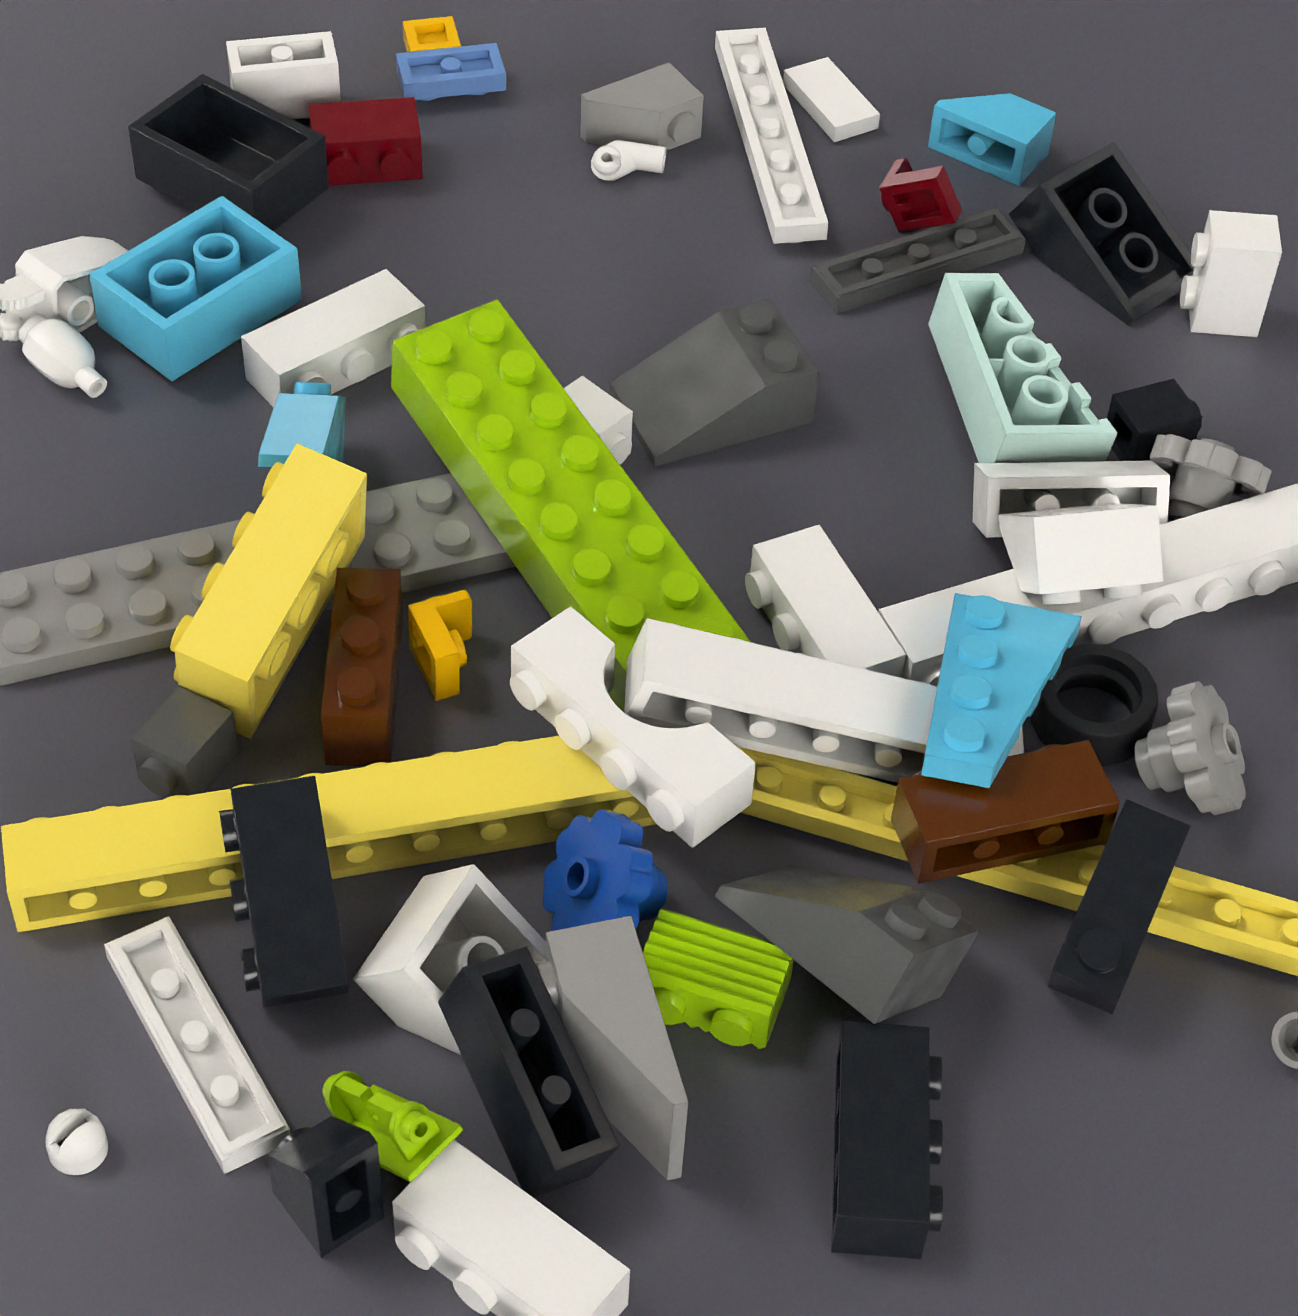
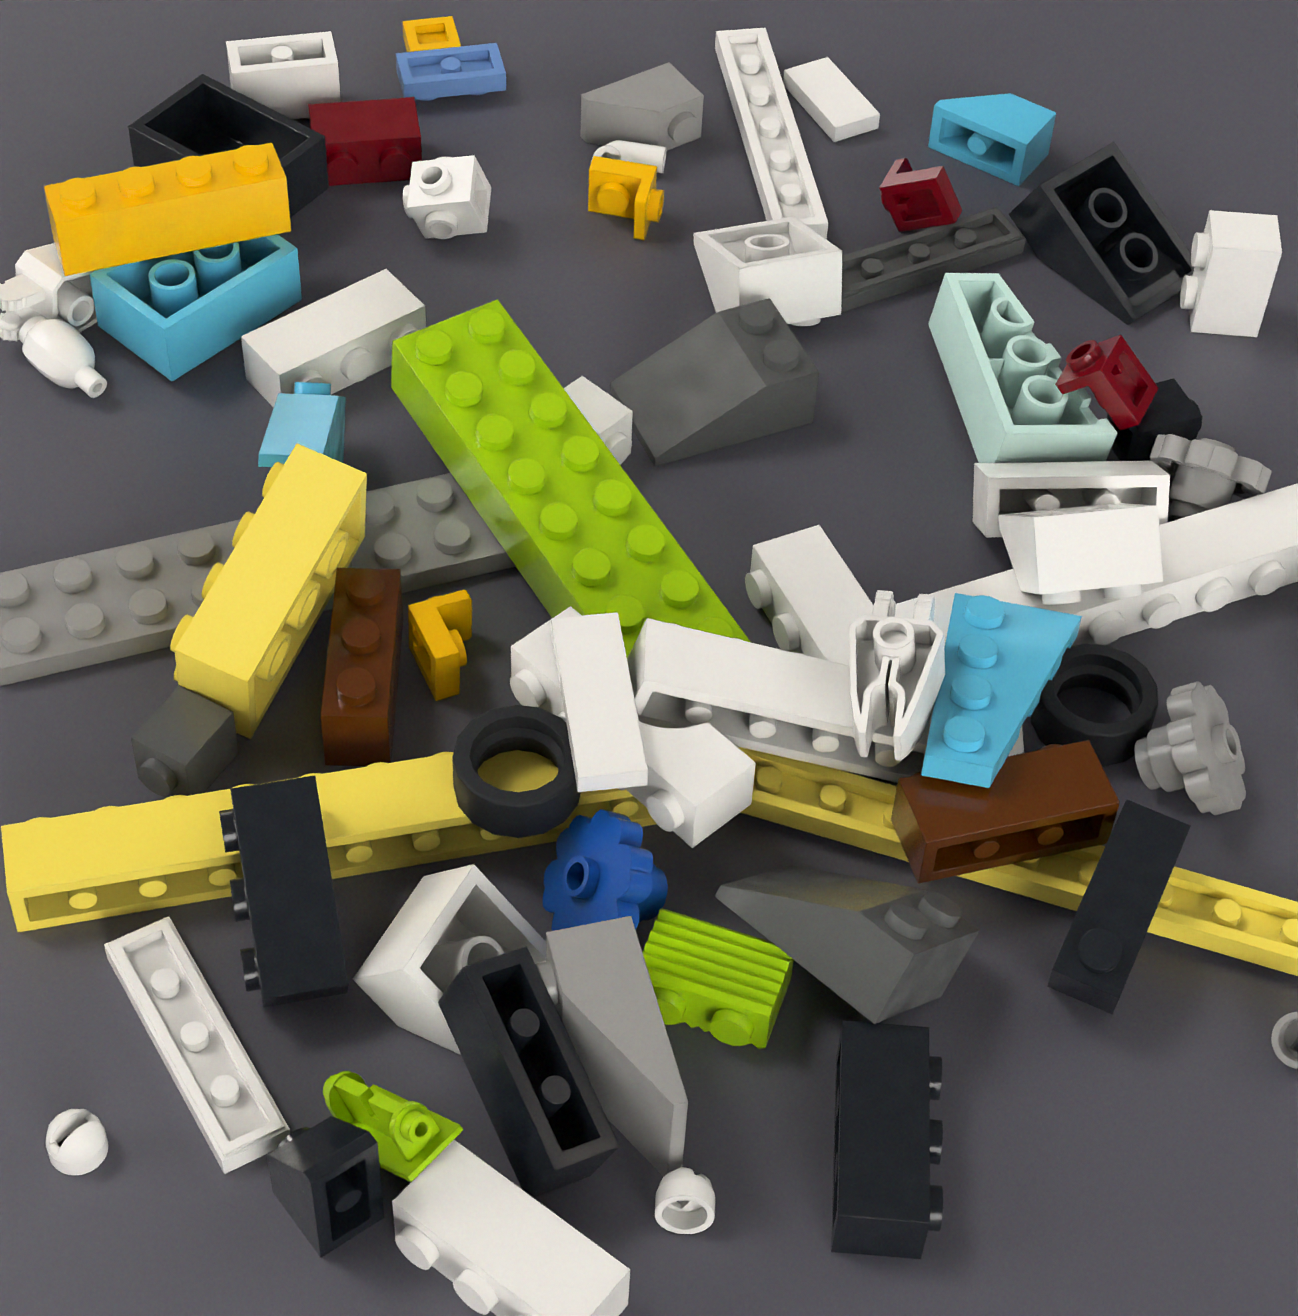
none -> yellow brick [44,143,291,276]
none -> white brick [403,155,491,239]
none -> black tyre [452,705,581,838]
none -> white tile [551,612,648,792]
none -> yellow bracket [588,156,664,240]
none -> white hinge [655,1167,715,1234]
none -> white slope [693,217,842,326]
none -> white hinge [849,590,945,761]
none -> dark red bracket [1055,335,1159,431]

